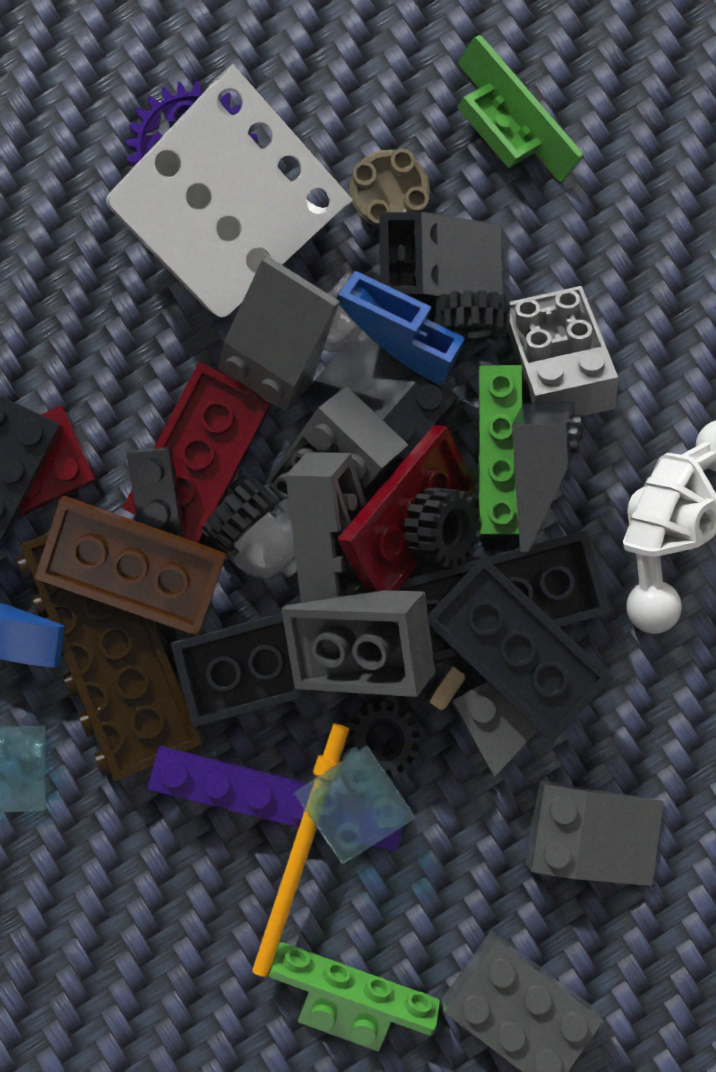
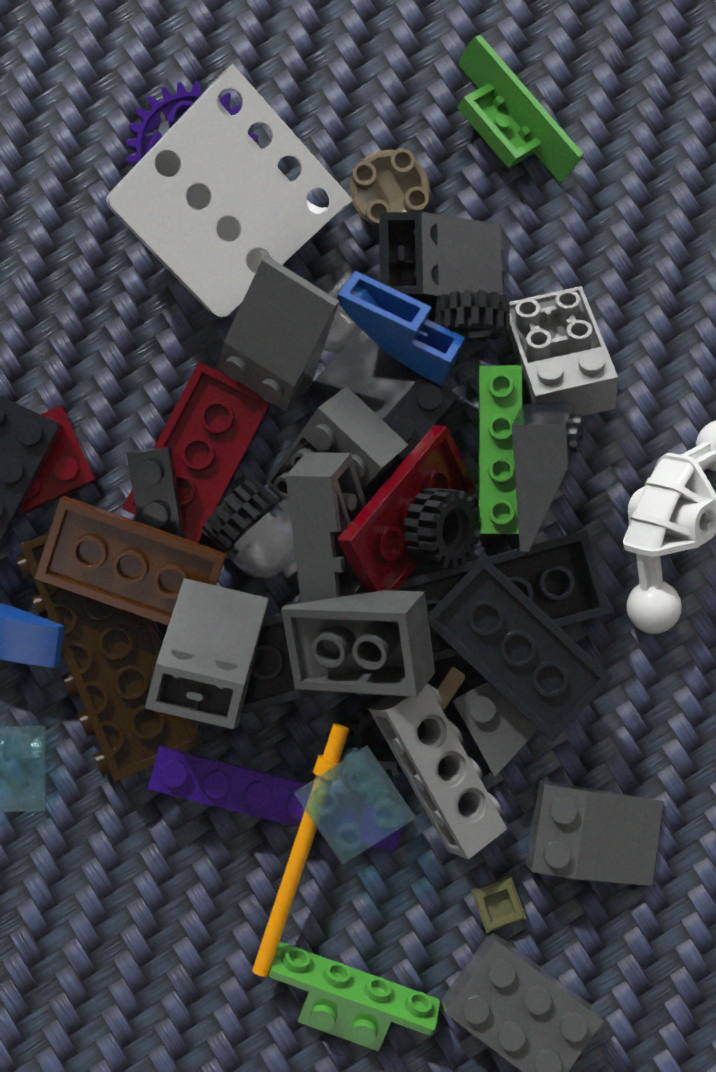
none -> dark grey slope [145,578,269,729]
none -> light grey brick [368,683,507,860]
none -> olive tile [471,875,526,933]

